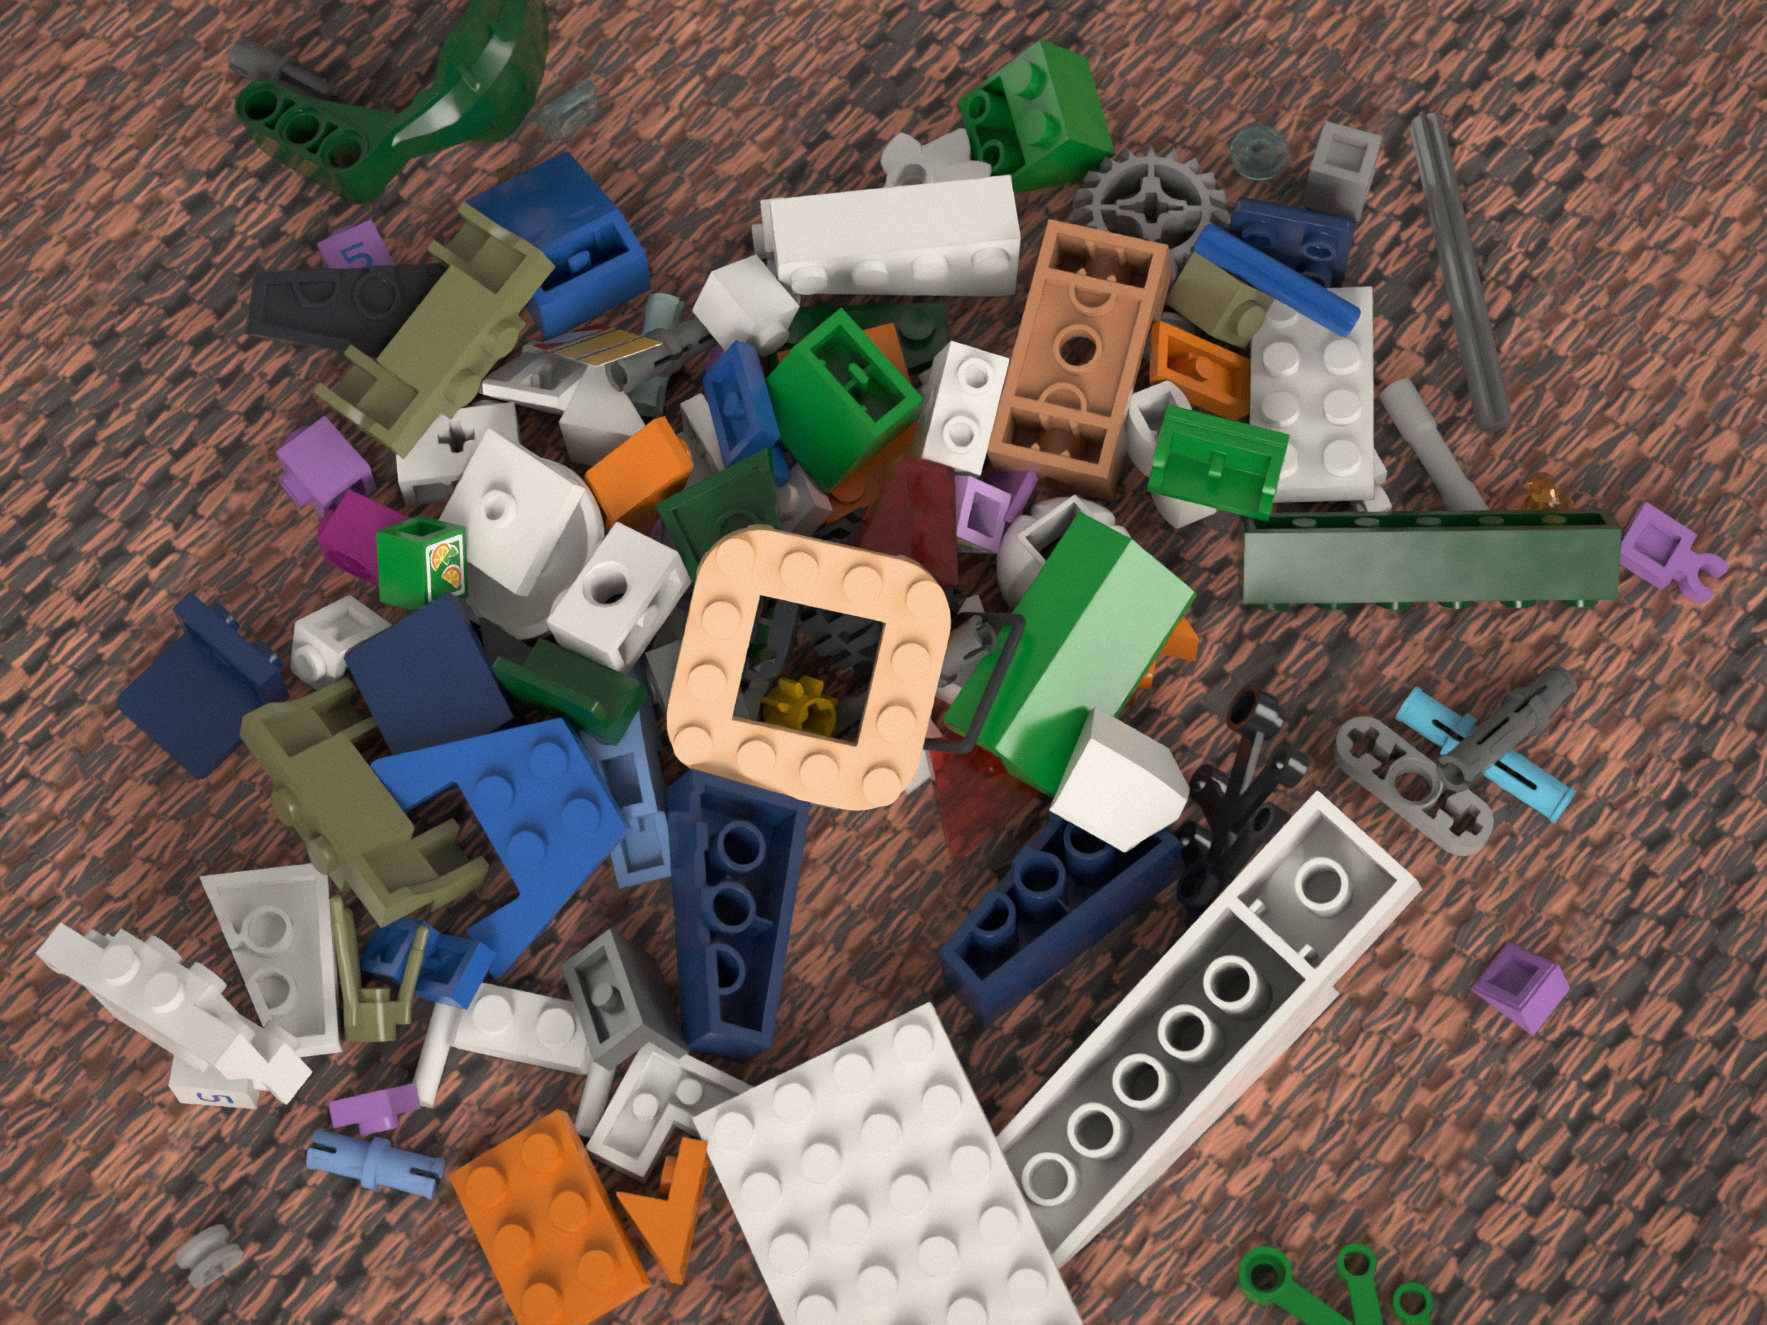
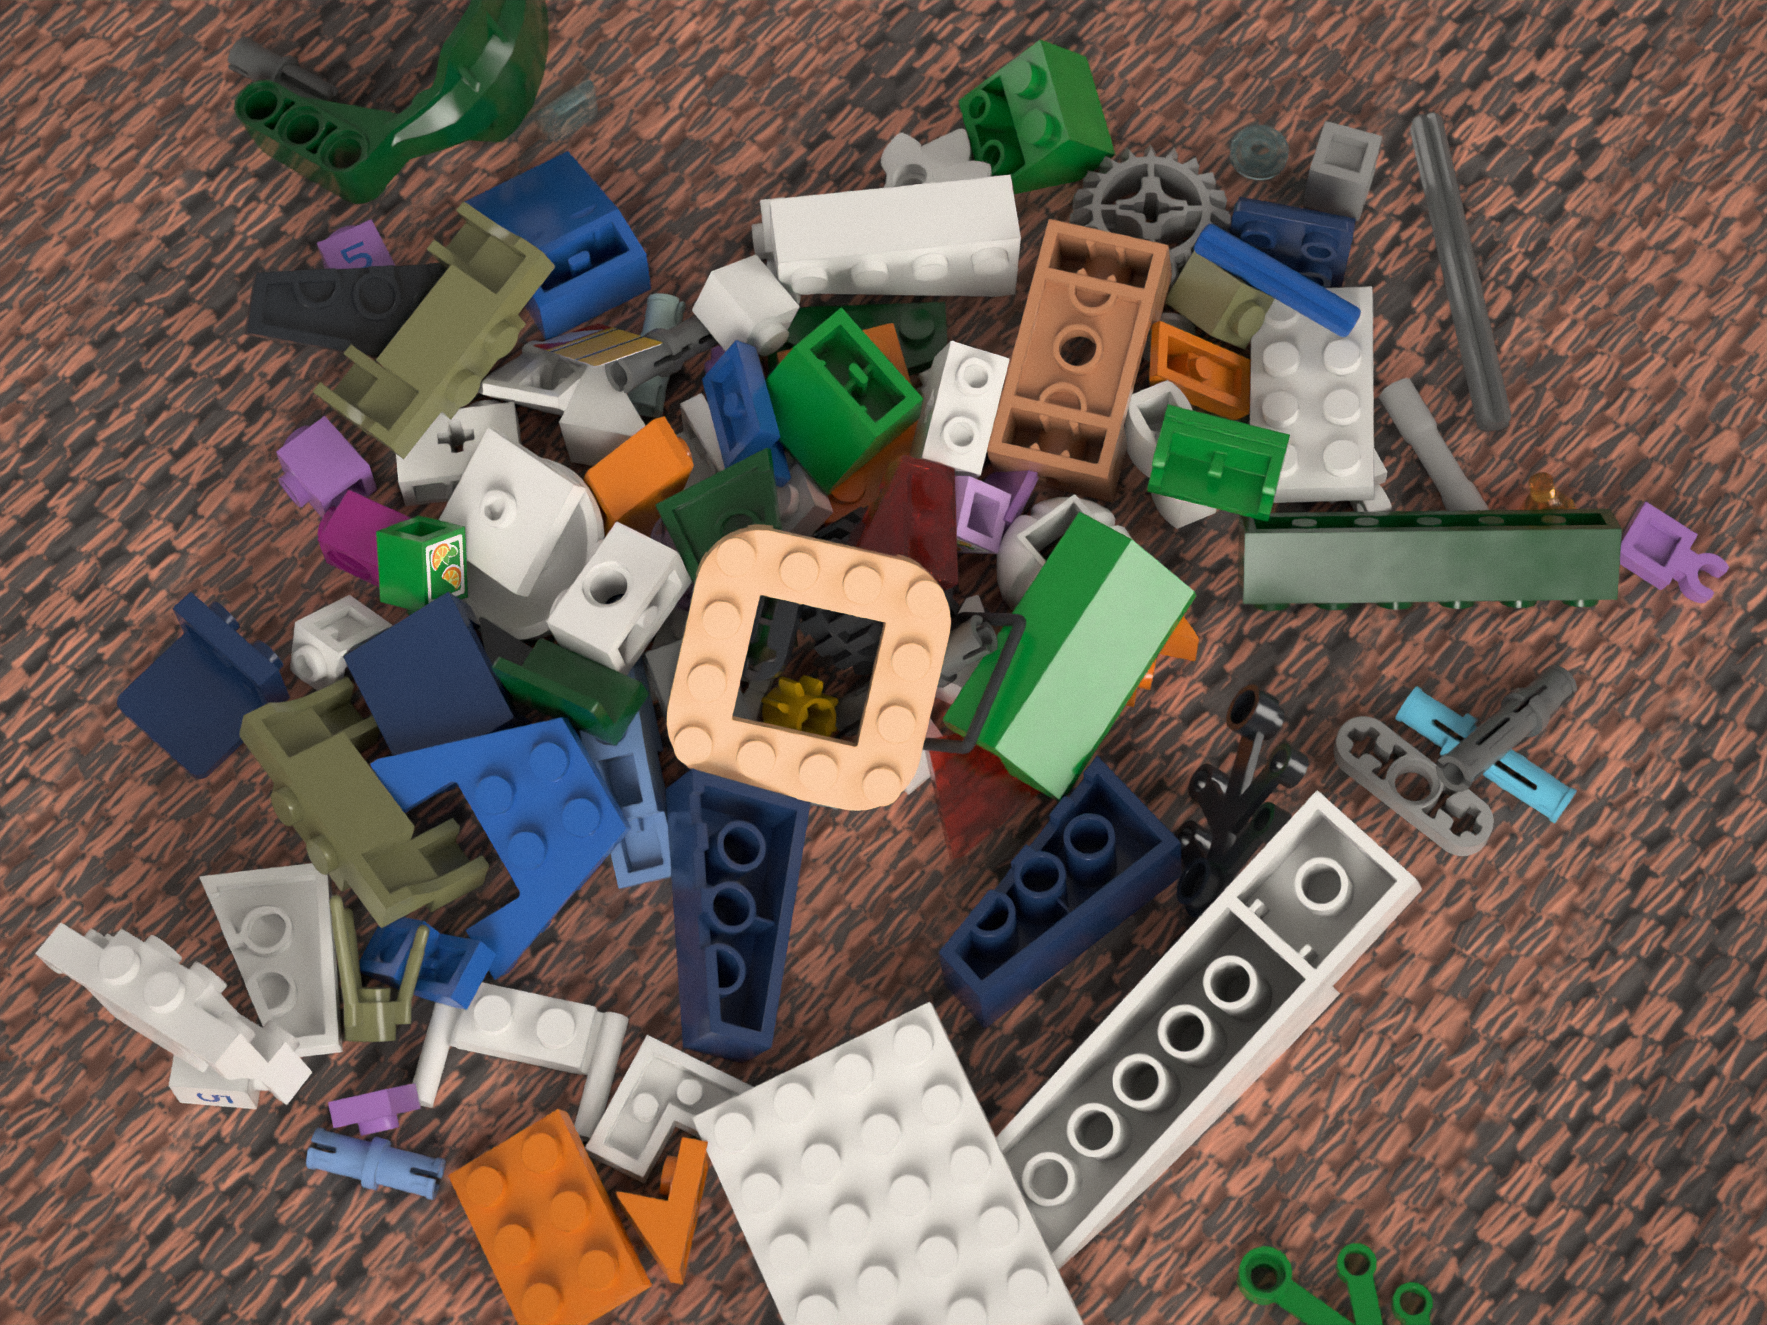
light grey bush [174,1224,244,1288] -> none
dark grey panel [561,928,690,1071] -> none
white slope [1049,707,1190,852] -> none
medium lavender slope [1470,941,1570,1036] -> none

